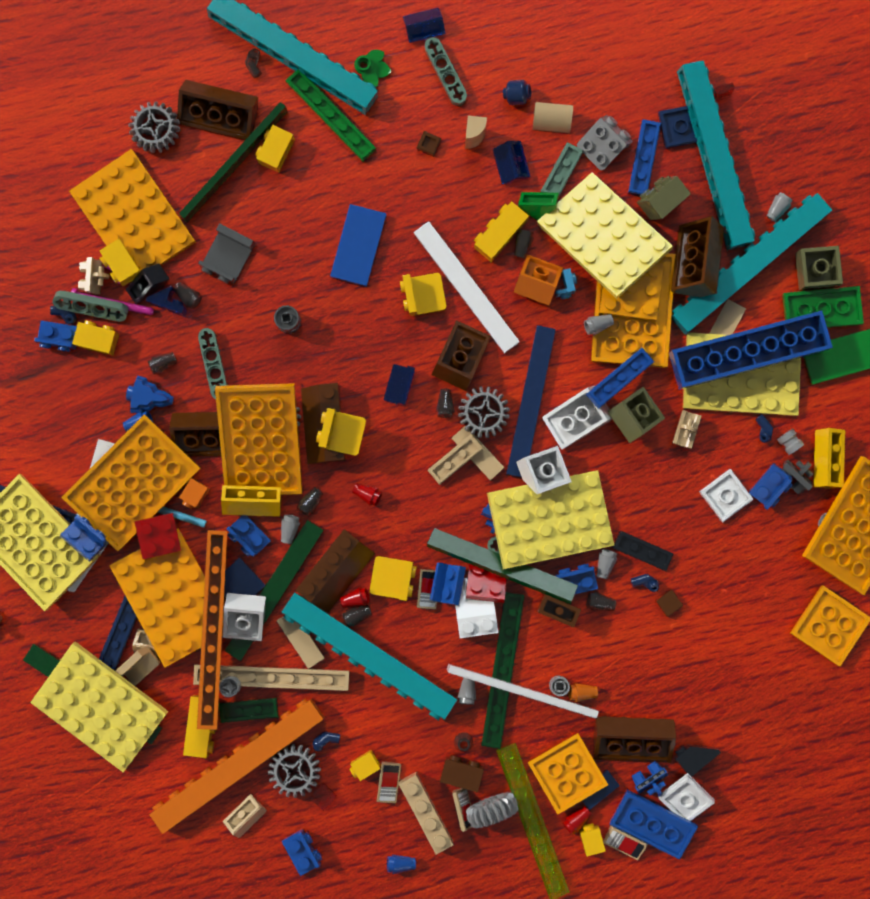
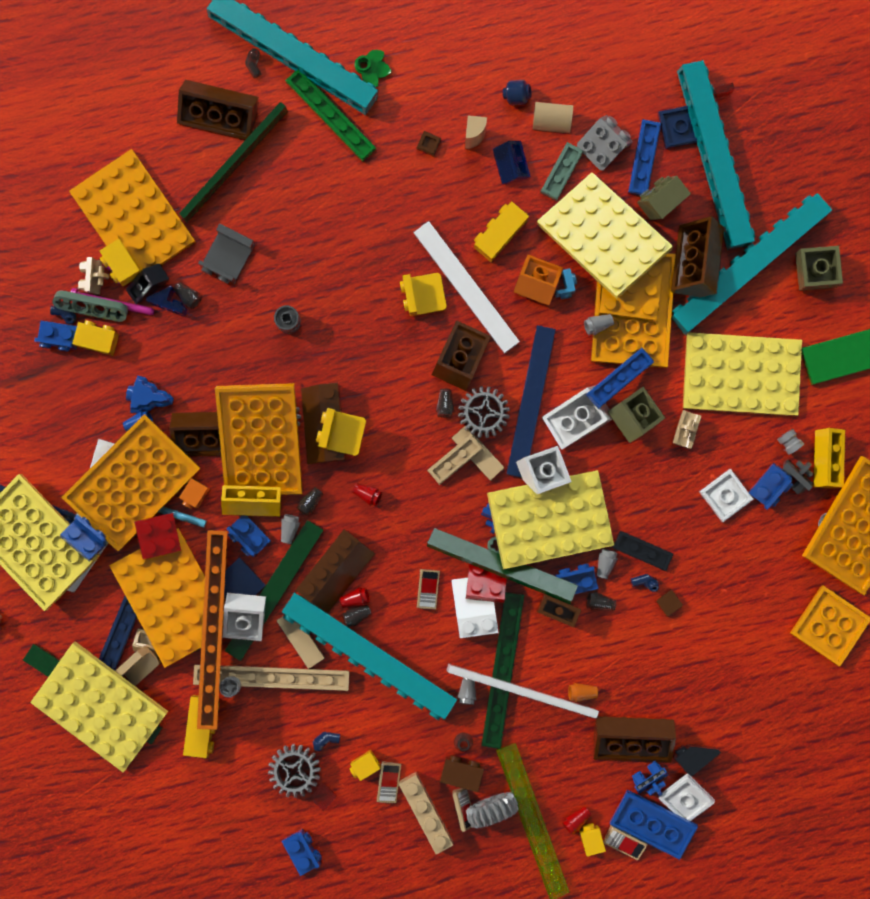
light grey gear [129,101,181,153] -> none
clear smoke cone [147,352,177,375] -> none
orange brick [149,698,325,834] -> none
sand green beam [198,328,228,400] -> none
dark green tile [219,697,279,723] -> none
tan slope [223,794,267,838] -> none
yellow brick [256,125,295,173] -> none
blue tile [330,204,387,287] -> none
yellow bracket [370,556,416,601] -> none
clear blue panel [384,364,415,406] -> none
blue cone [387,854,416,874] -> none
clear blue panel [403,8,446,43] -> none
sand green beam [425,37,467,106] -> none
blue bracket [430,562,466,606] -> none
clear smoke cone [514,229,534,258] -> none
green slope [518,192,559,221] -> none
light orange plate [528,733,608,814] -> none
light grey wheel [549,675,570,696] -> none
dark blue tile [582,770,620,810] -> none
blue brick [669,311,833,390] -> none
tan sticker [709,299,746,335] -> none
dark blue arm [755,414,773,443] -> none
light grey cone [766,192,793,222] -> none
green plate [782,286,864,328] -> none

